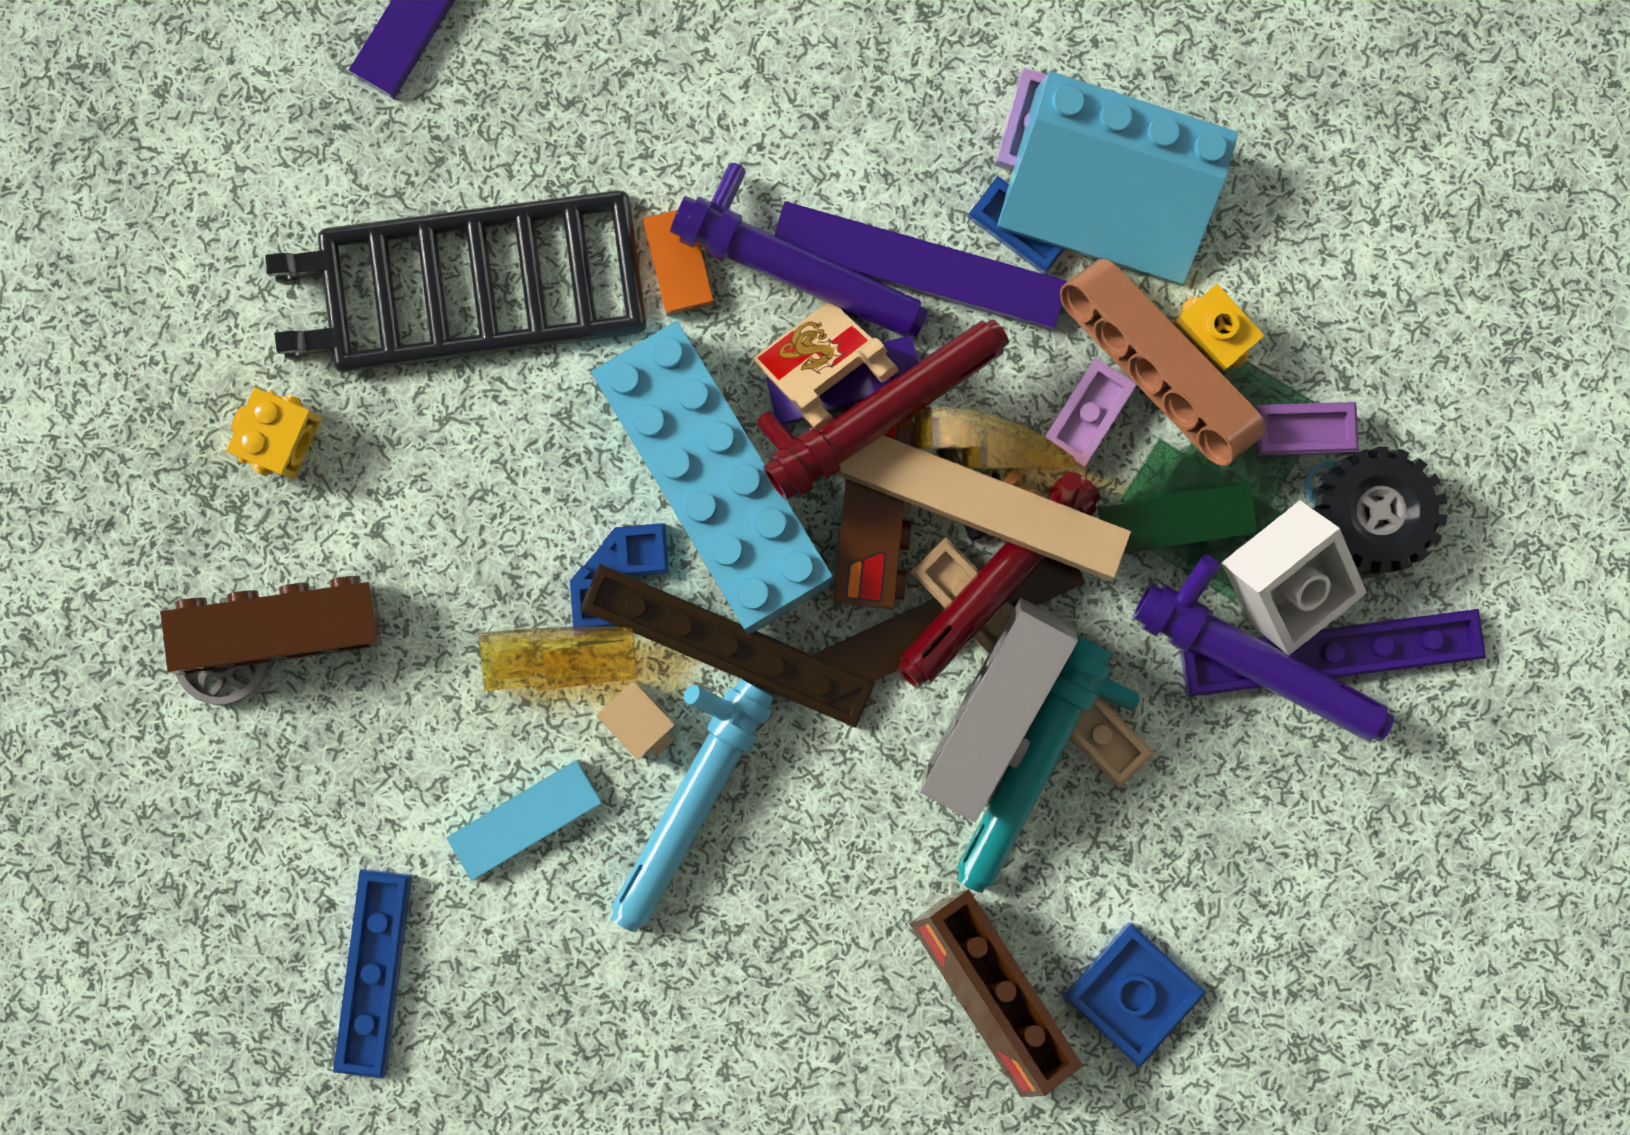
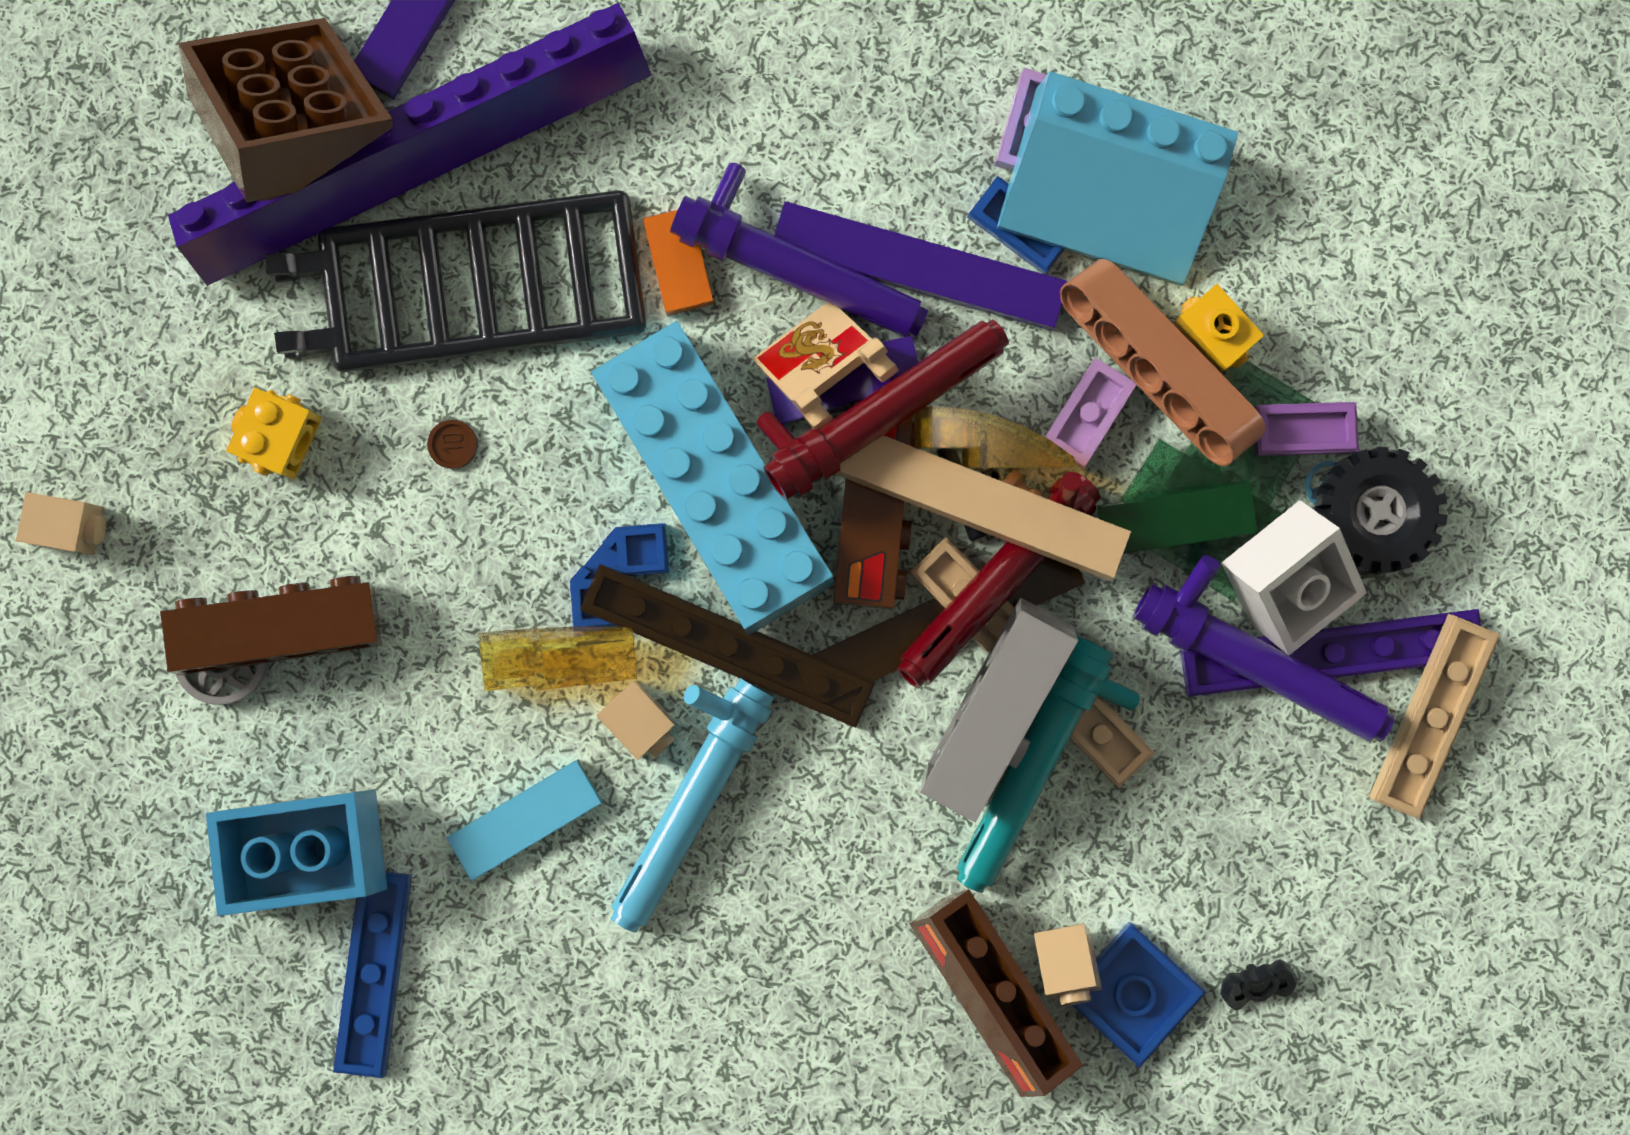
none -> tan brick [16,492,106,555]
none -> dark purple brick [168,2,652,286]
none -> reddish brown slope [178,18,393,203]
none -> dark azure brick [206,789,388,916]
none -> reddish brown piece [427,420,478,469]
none -> tan brick [1034,924,1102,1006]
none -> black piece [1220,959,1297,1010]
none -> tan tile [1369,614,1500,819]

